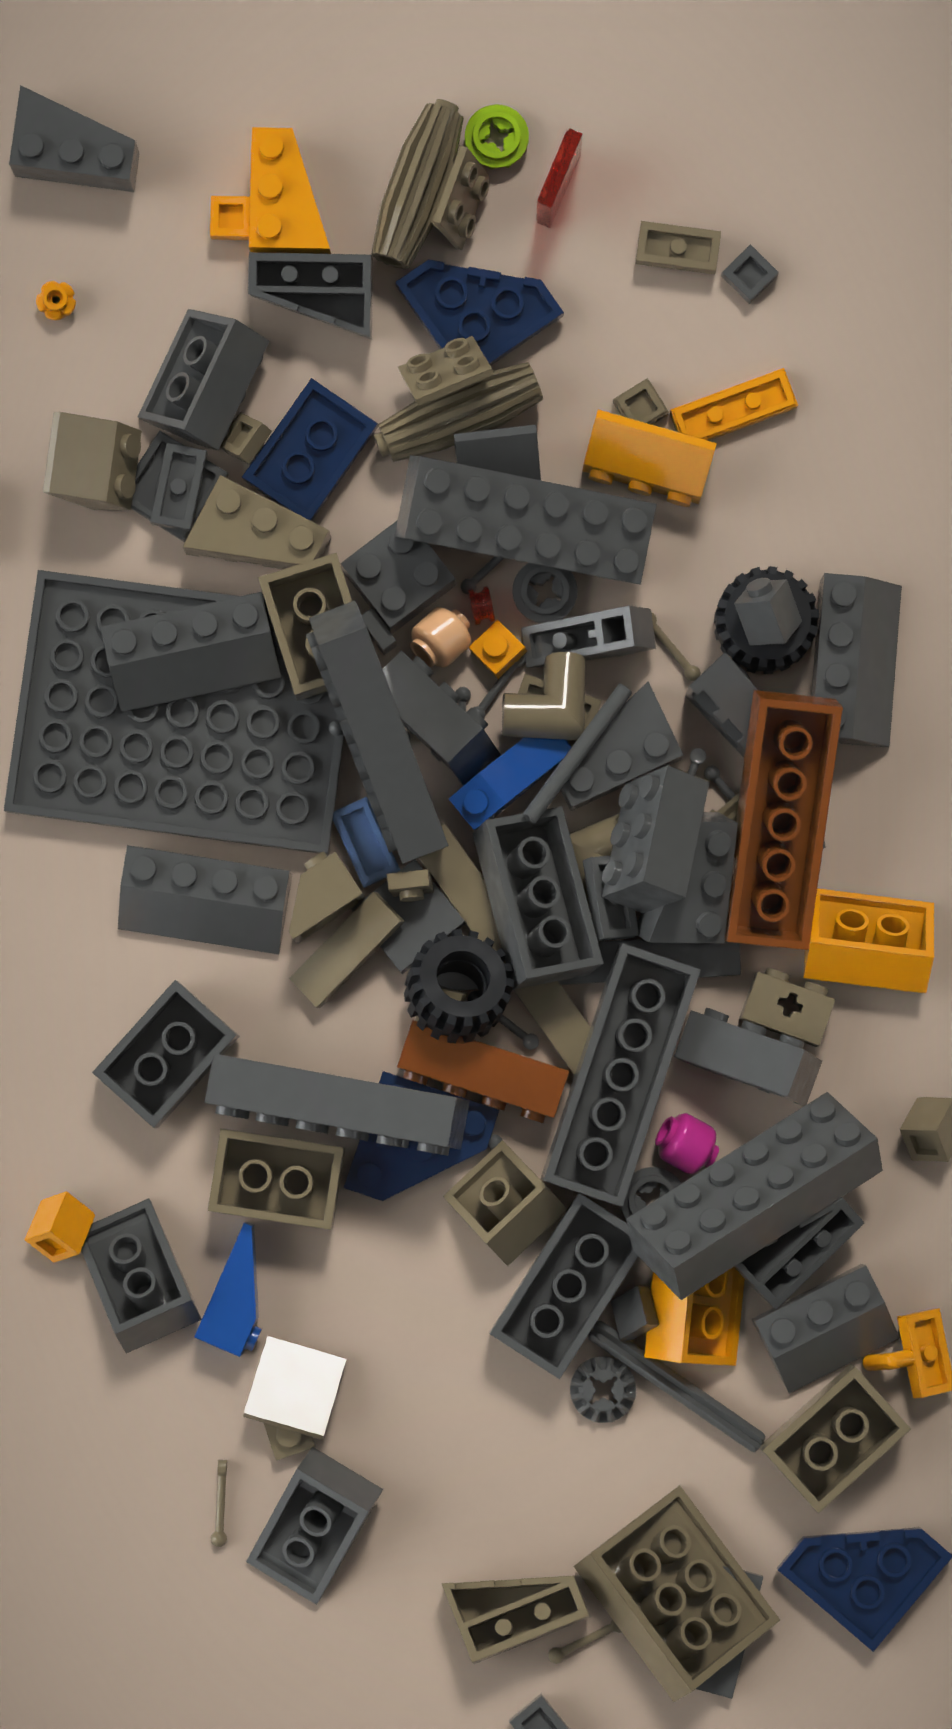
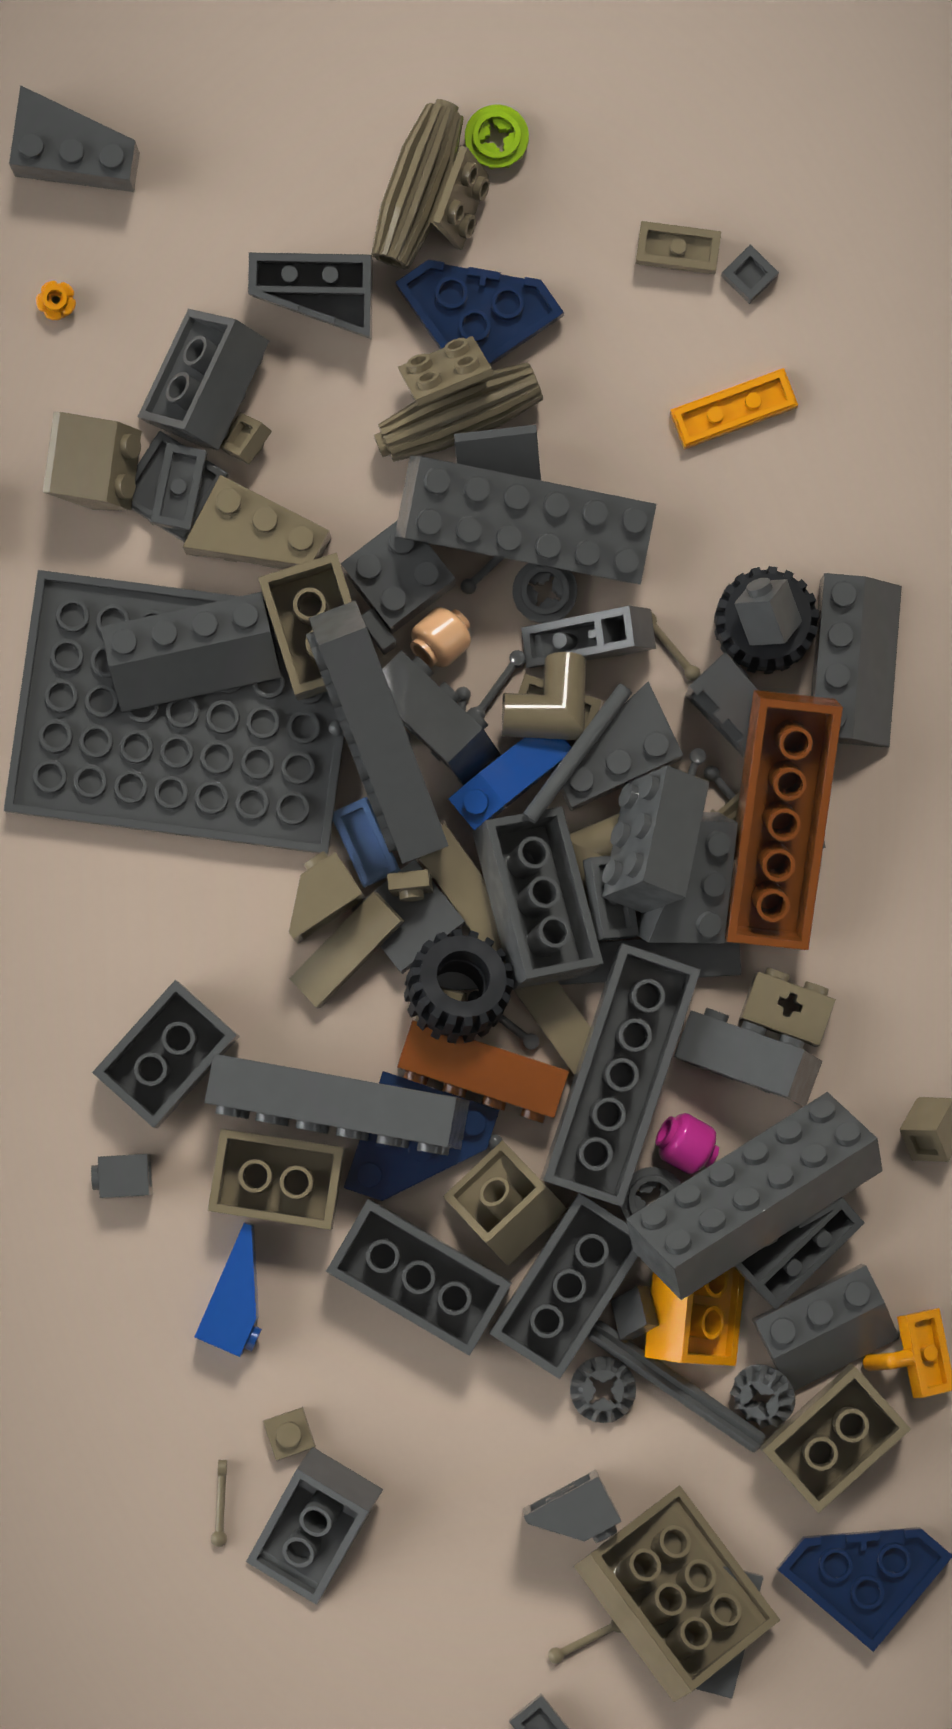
light orange panel [24,1191,95,1263] -> none
dark grey slope [81,1198,202,1354] -> none
dark grey slope [118,845,292,955] -> none
light orange plate [210,196,250,240] -> none
dark blue plate [242,378,378,521] -> none
tile [243,1336,347,1440] -> none
light orange wedge [249,127,331,254] -> none
dark tan wedge [442,1576,591,1664] -> none
clear red bush [468,586,495,625] -> none
light orange plate [469,619,527,679] -> none
clear red tile [536,128,583,228] -> none
light orange slope [582,409,717,507] -> none
dark tan tile [613,378,669,425] -> none
light orange slope [804,888,934,993] -> none
none -> dark grey brick [91,1154,153,1198]
none -> dark grey brick [326,1199,512,1356]
none -> dark grey slope [523,1470,622,1543]
none -> dark grey gear [730,1364,796,1429]

